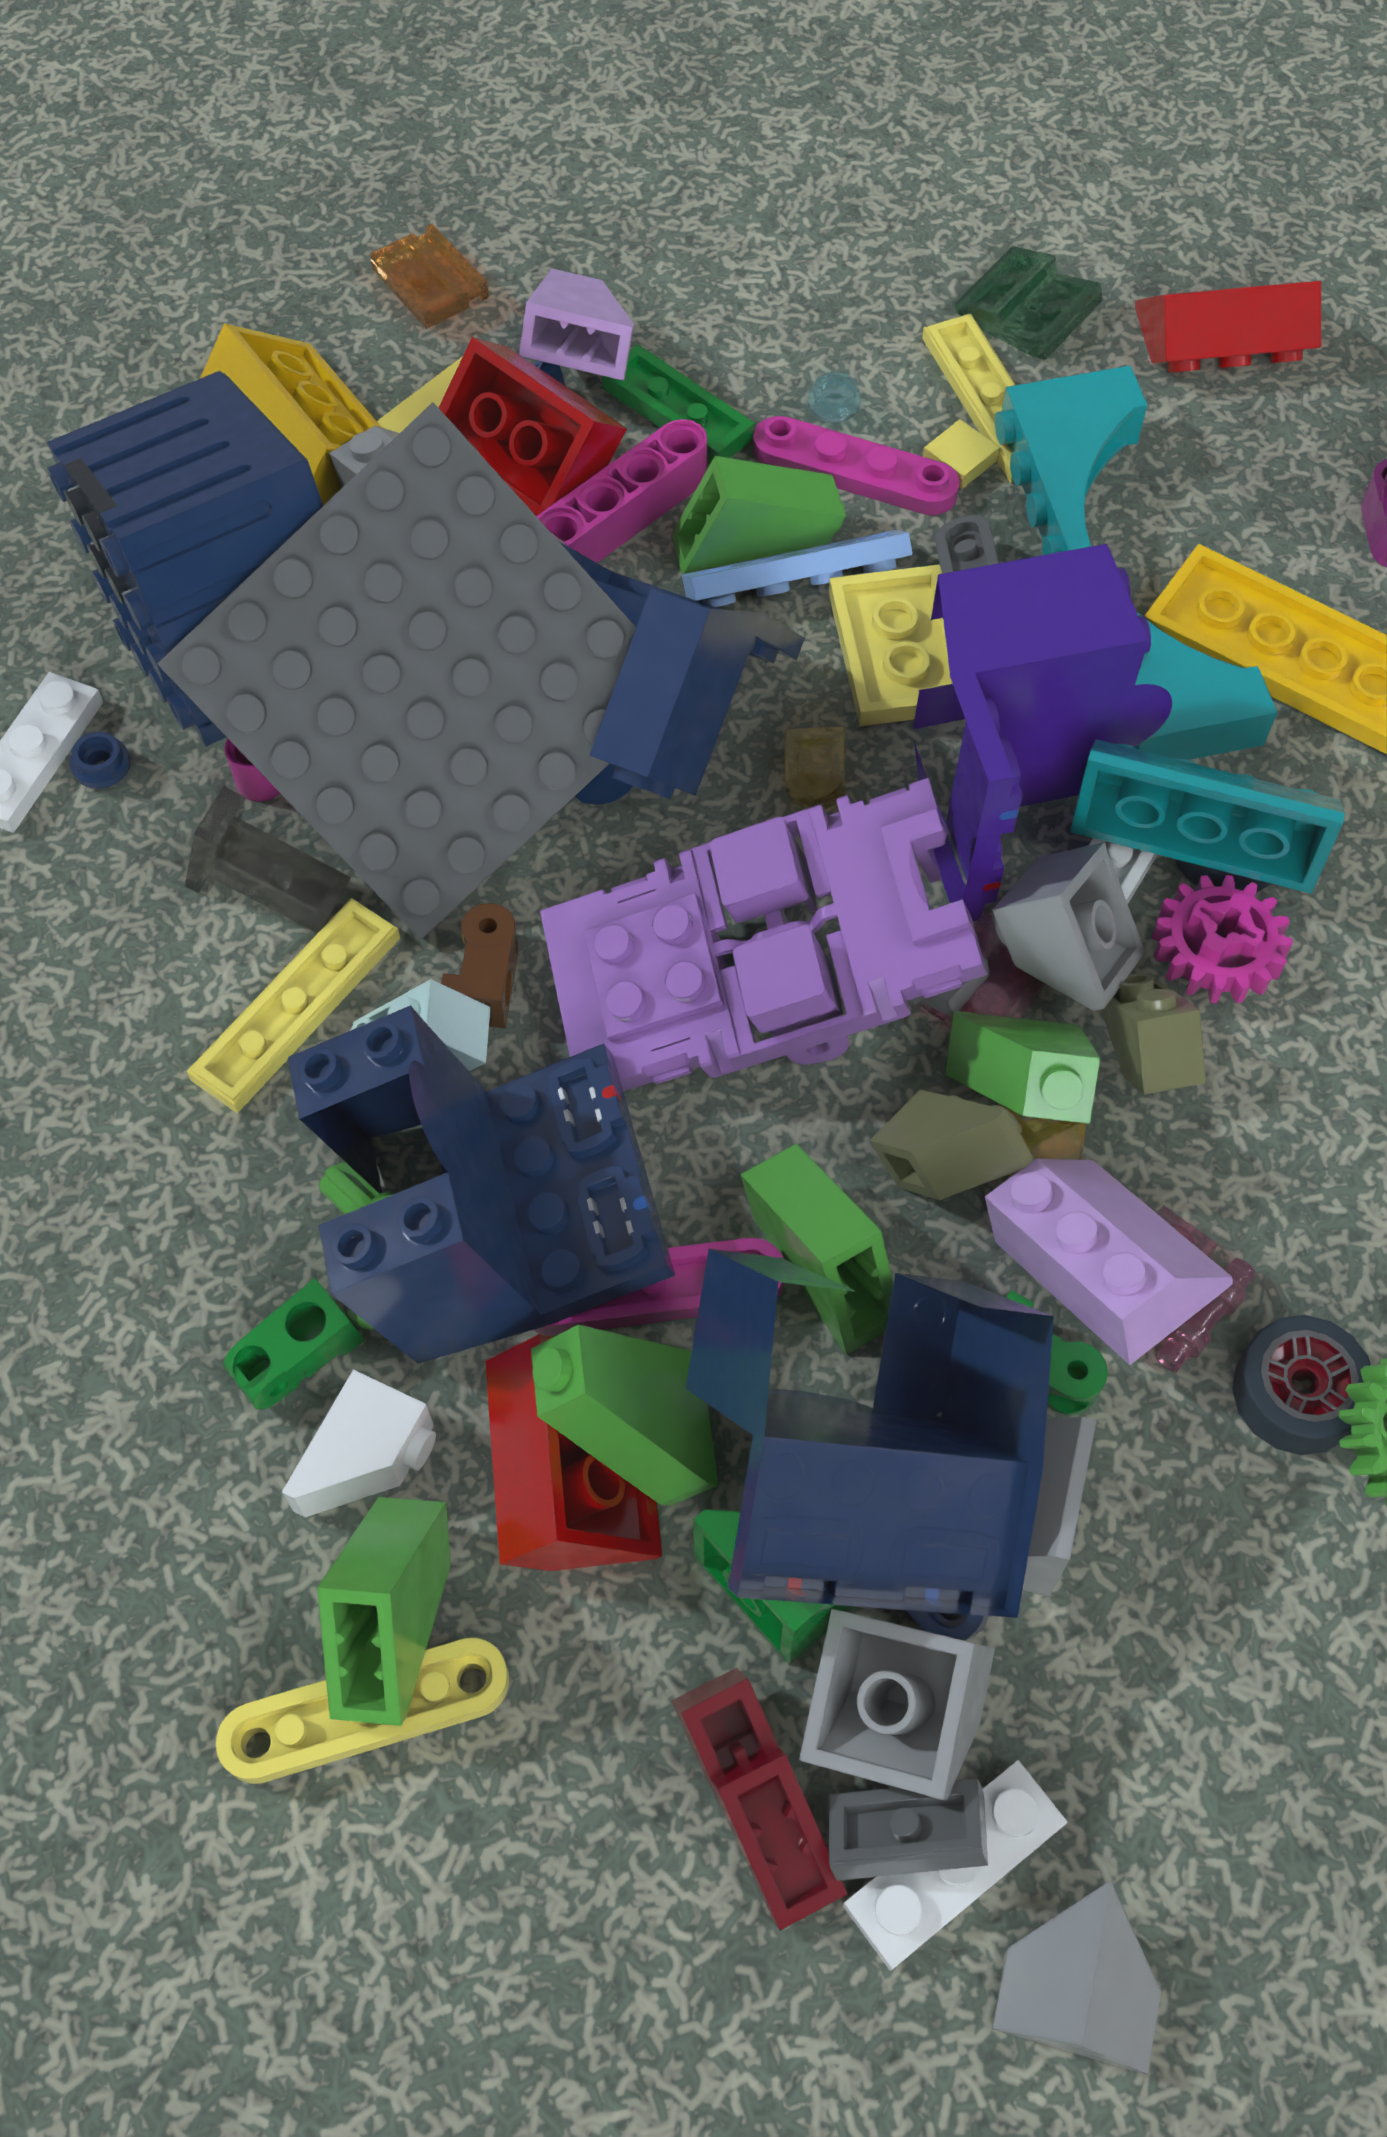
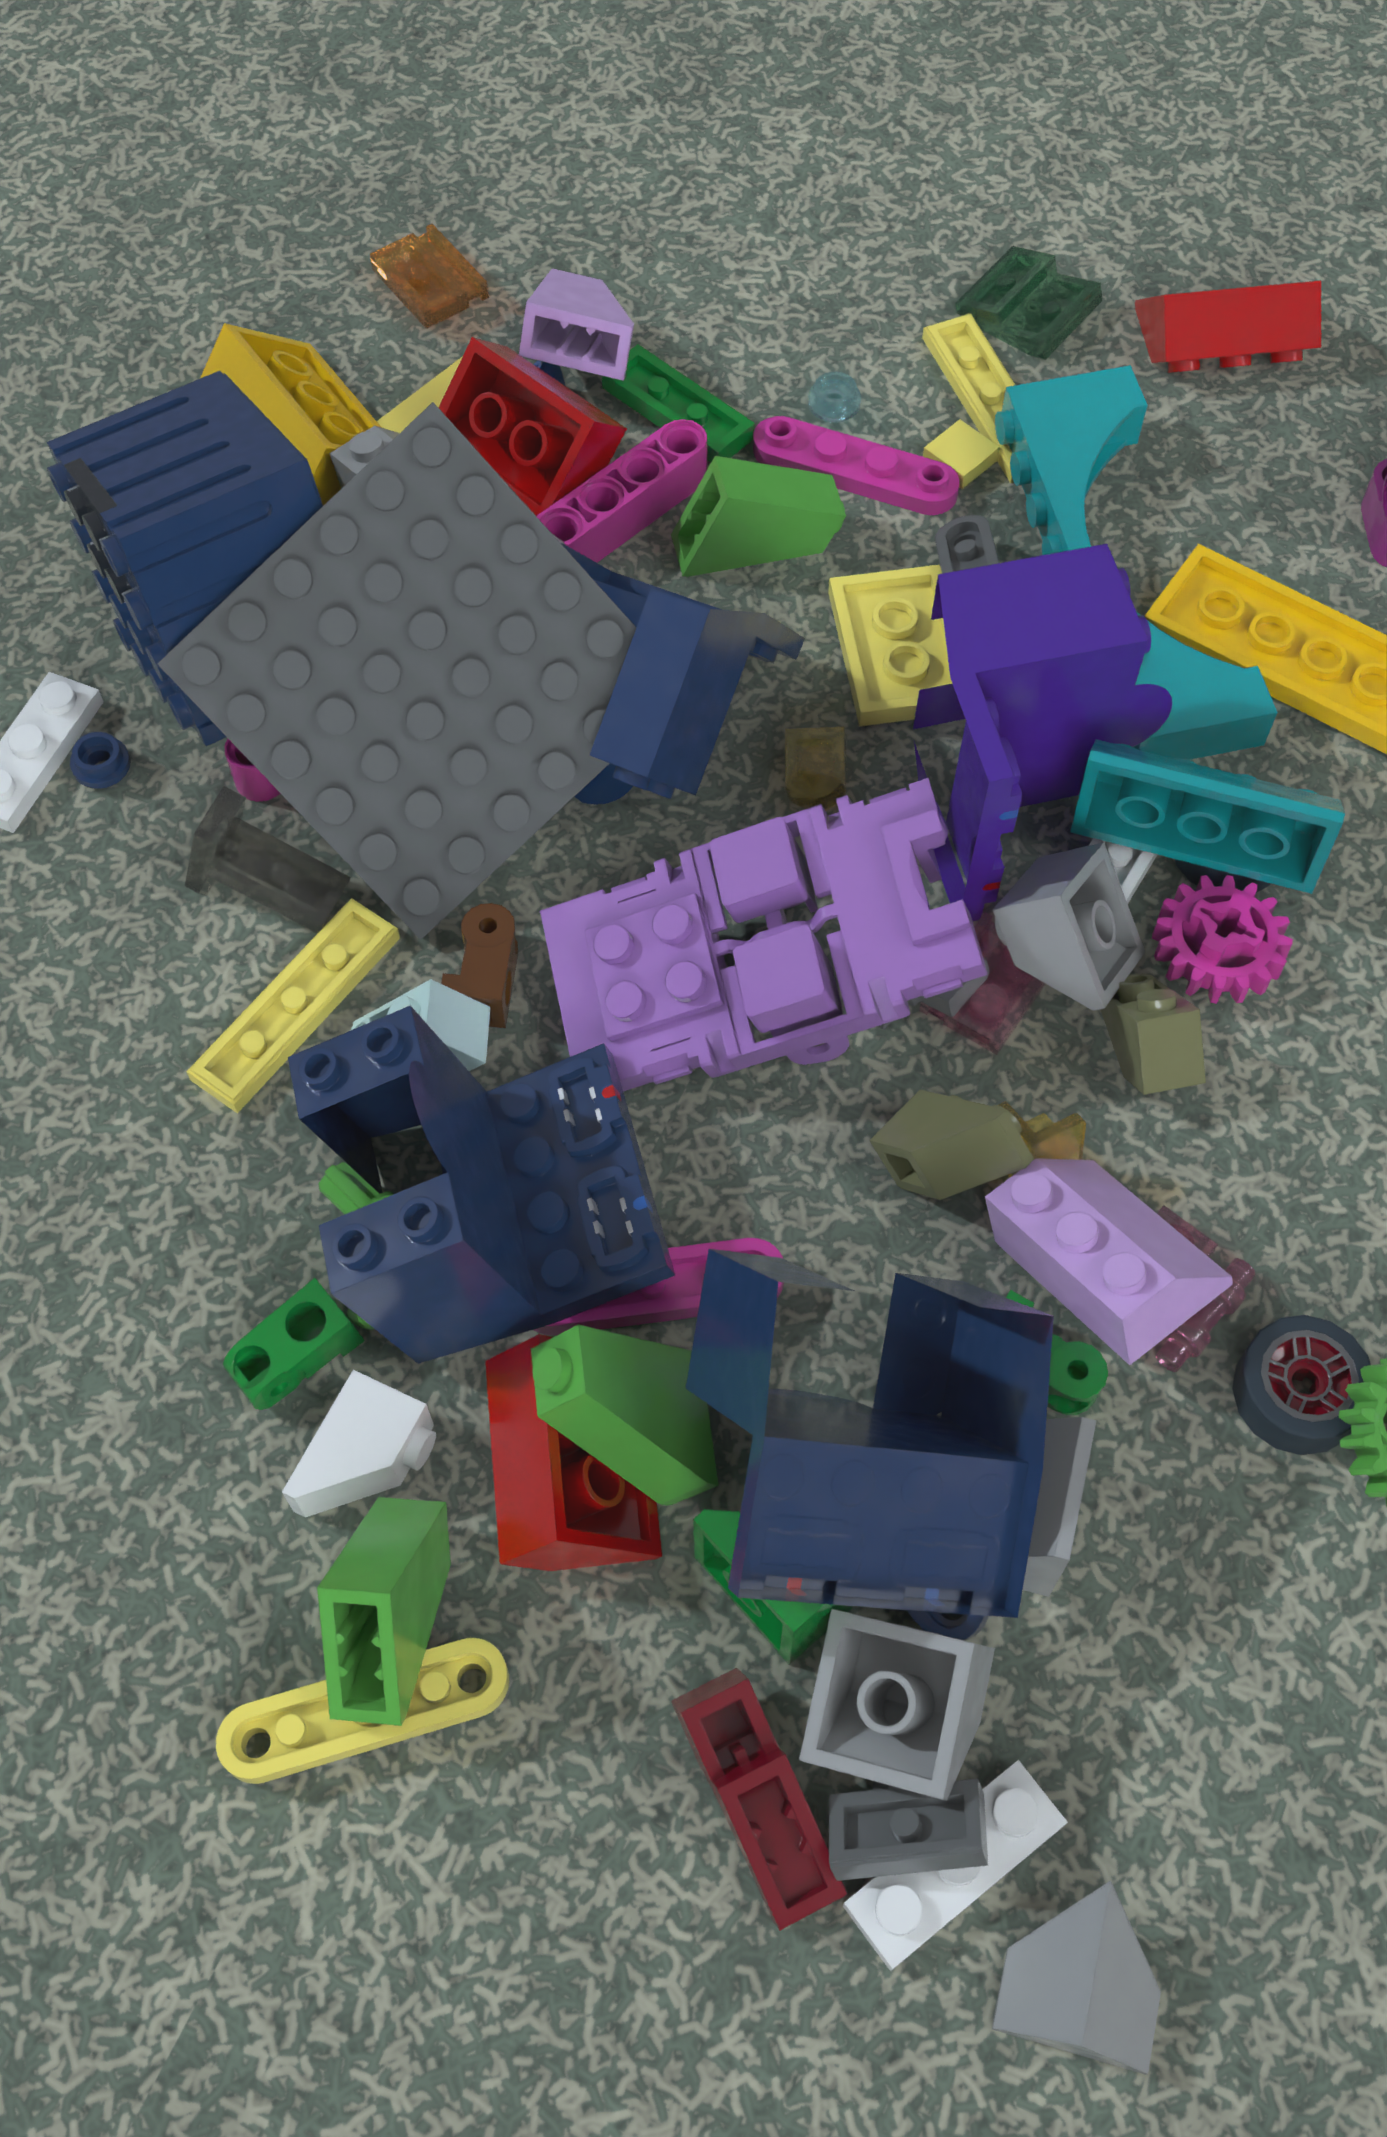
light blue plate [682,530,912,607] -> none
bright green slope [741,1143,894,1355] -> none
bright green slope [945,1011,1100,1124] -> none

